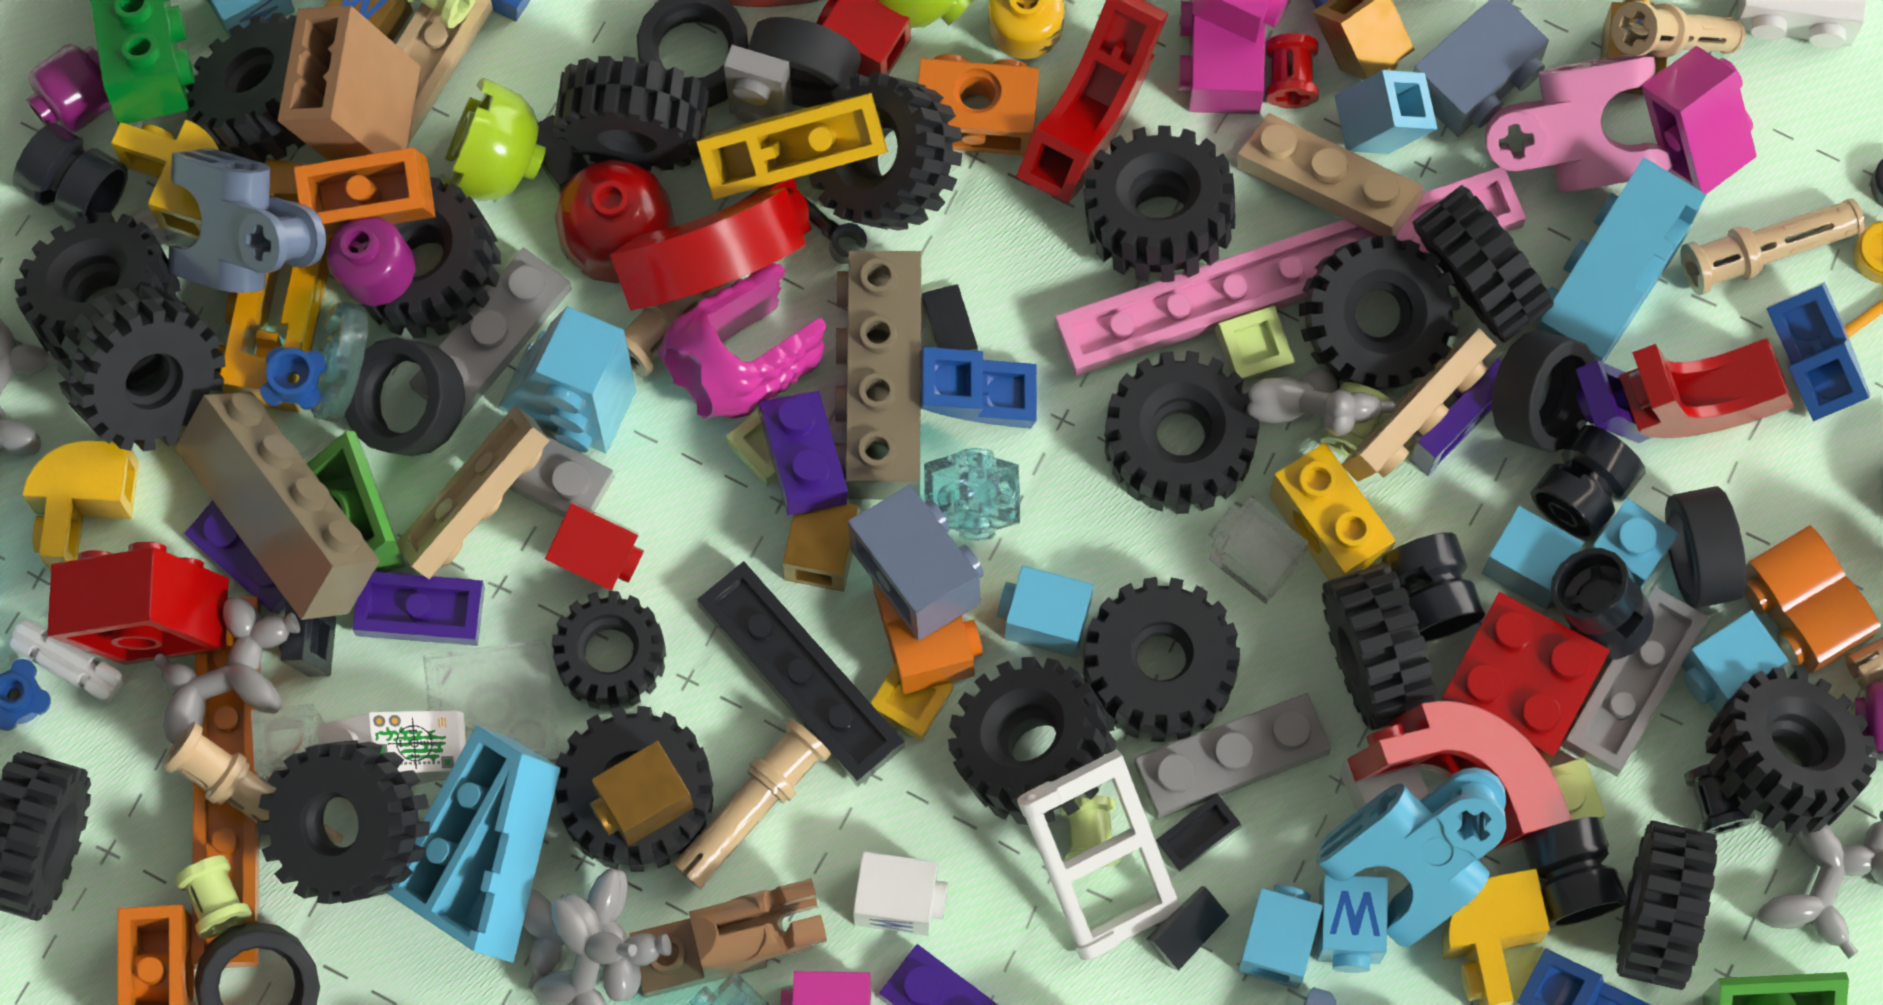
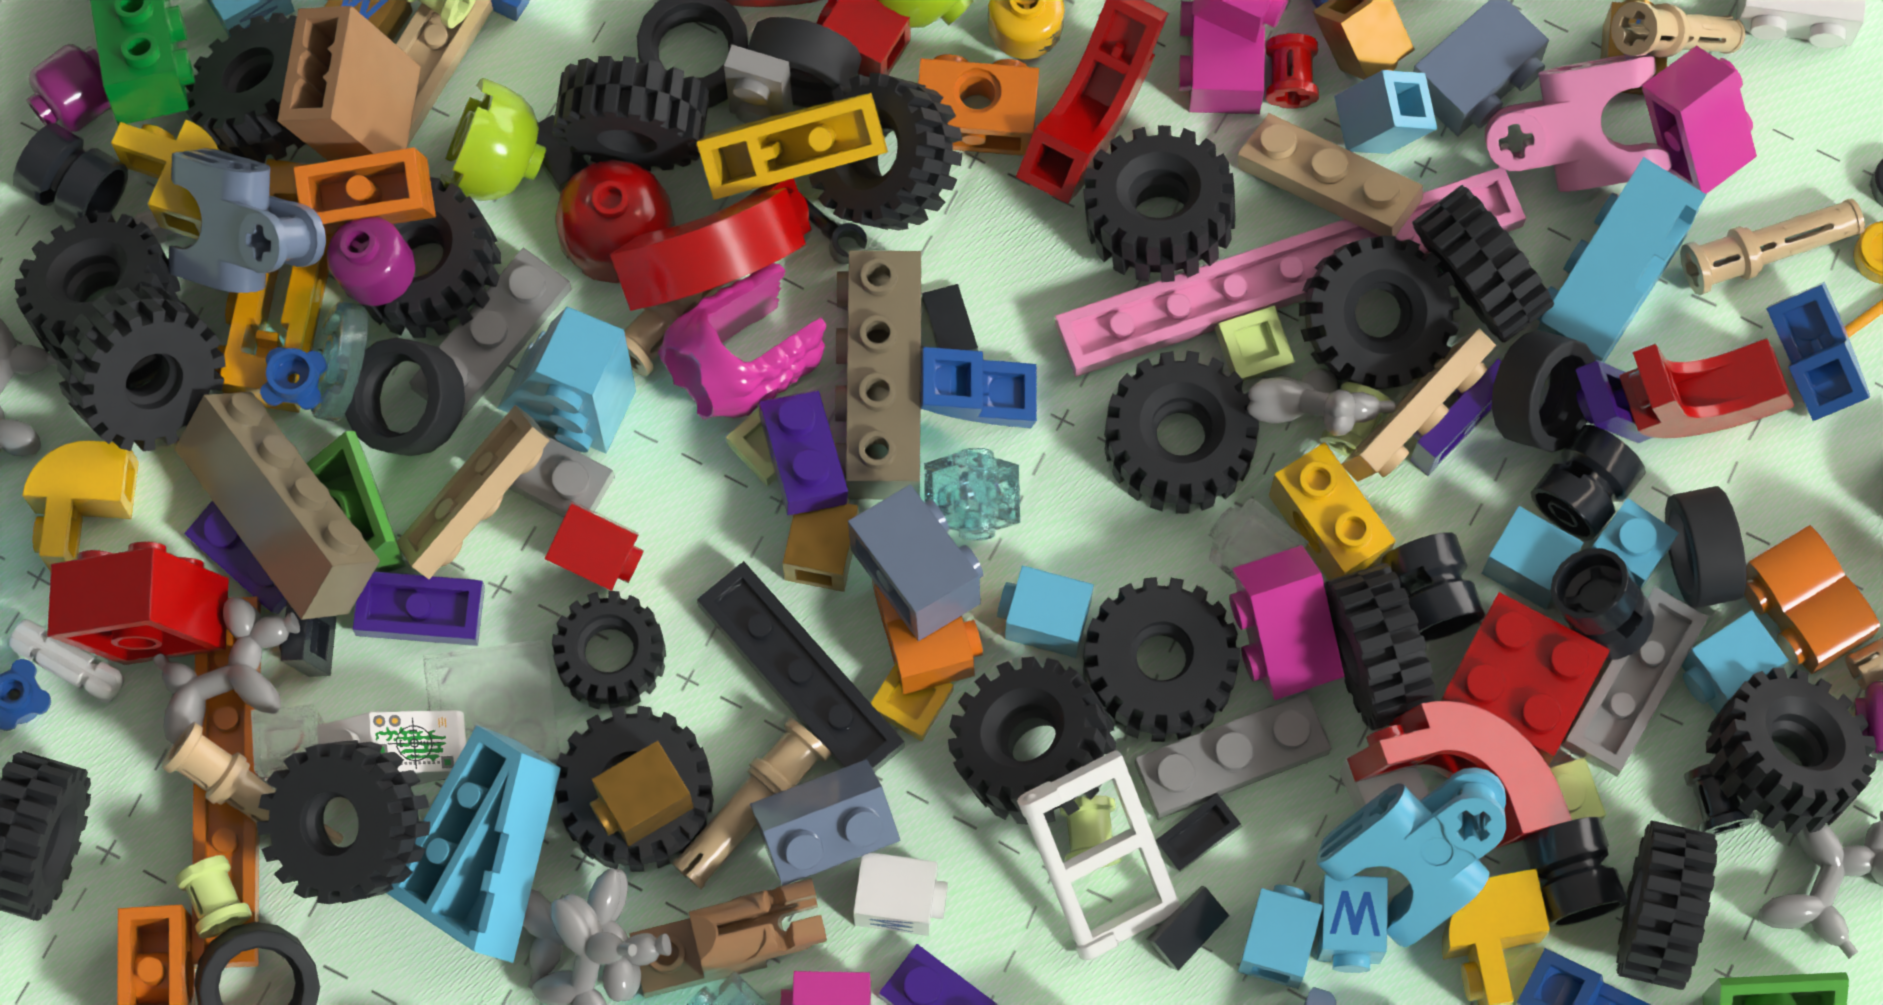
none -> sand blue brick [750,759,901,886]
none -> dark pink brick [1229,545,1344,701]

